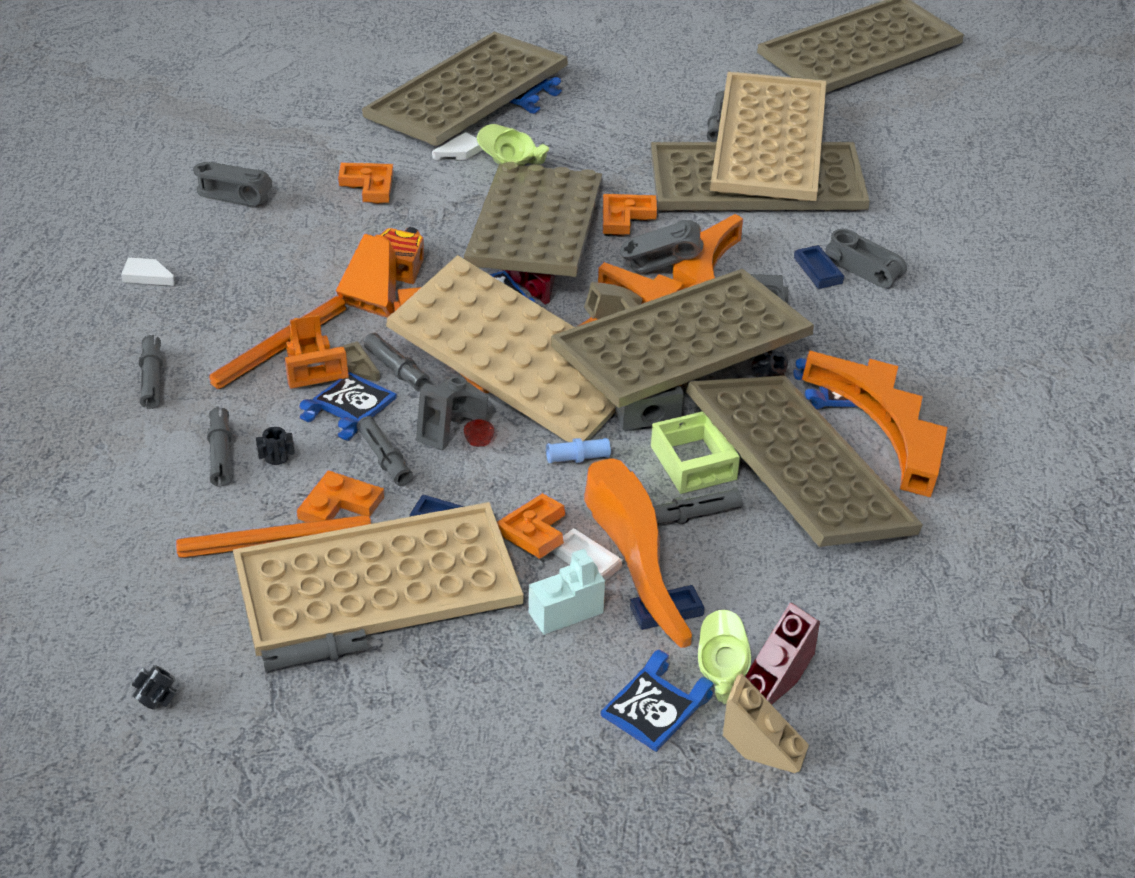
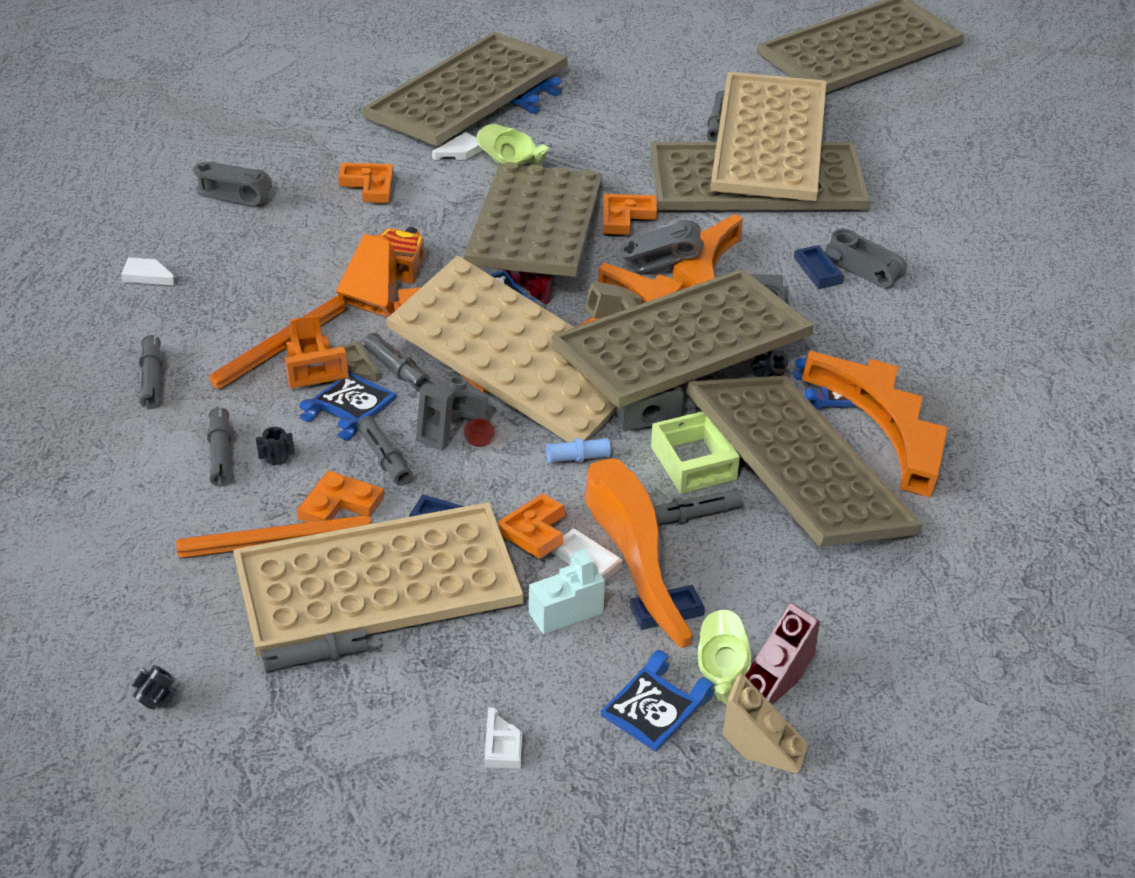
none -> white tile [484,707,522,769]

